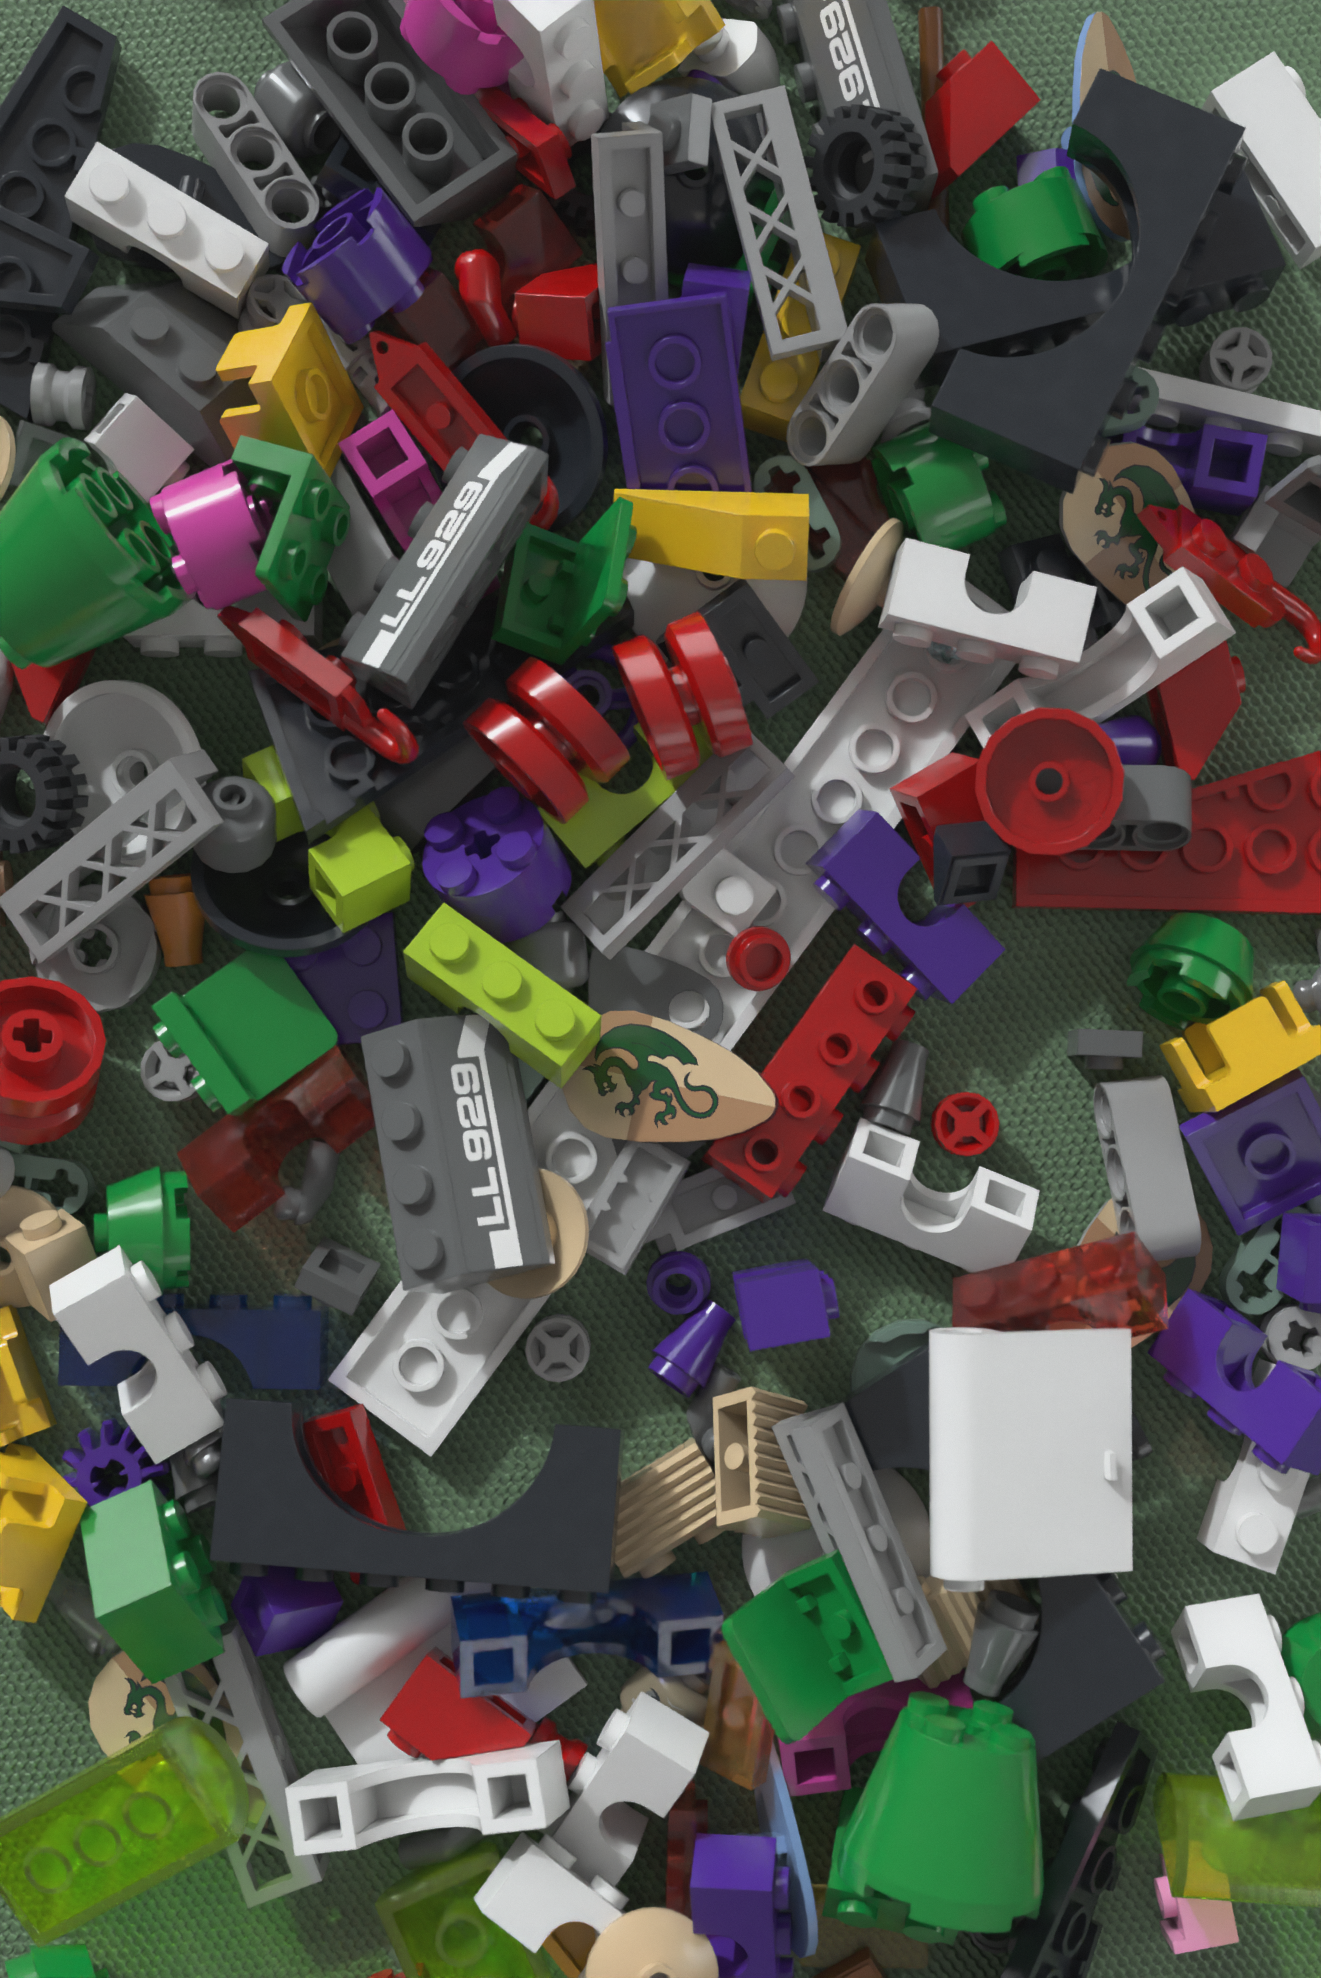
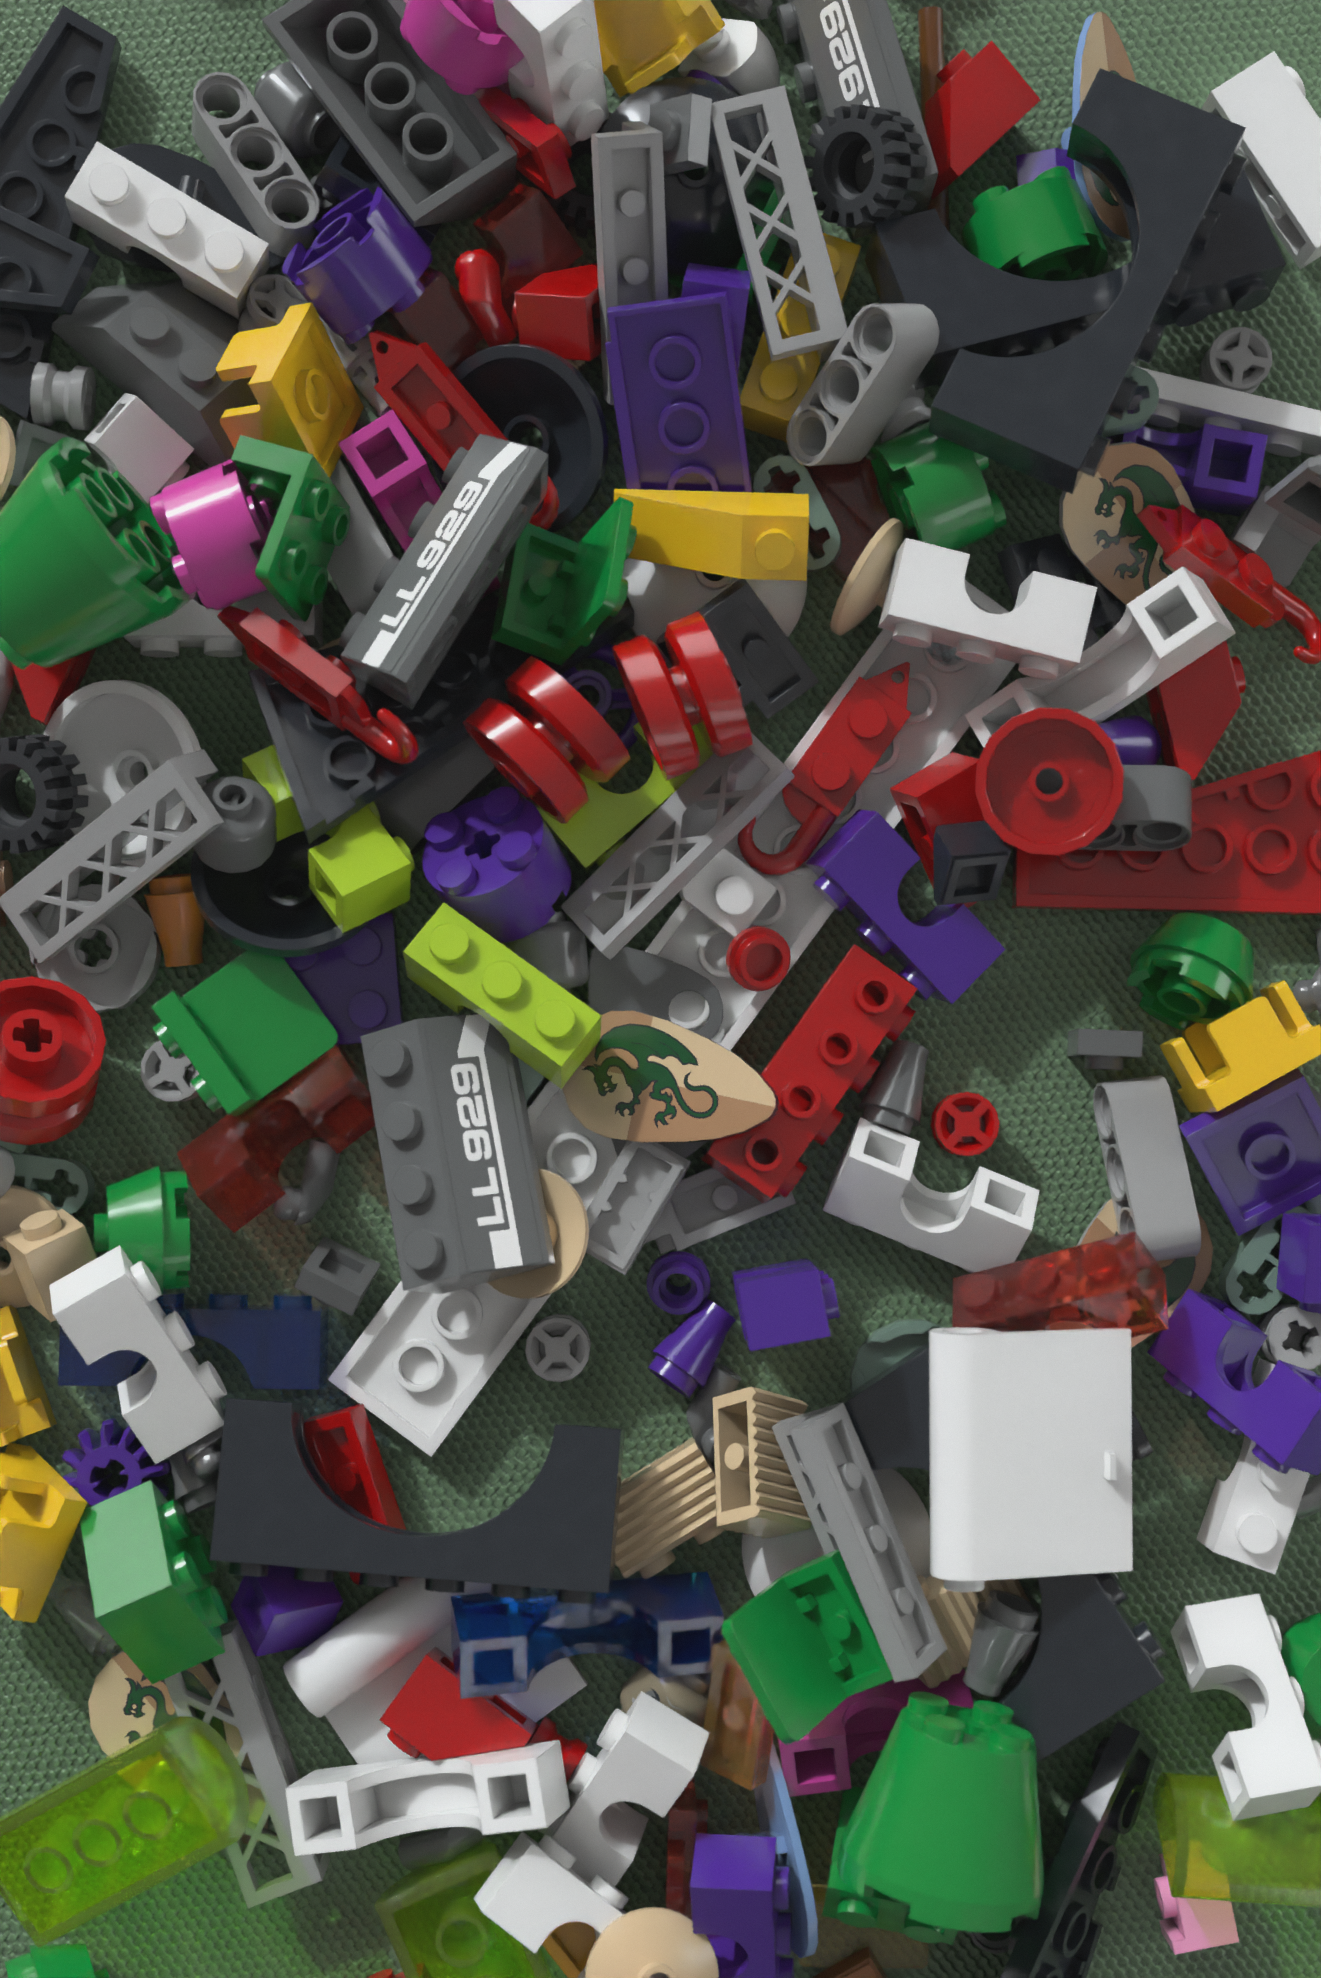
none -> red plate [737,662,912,875]

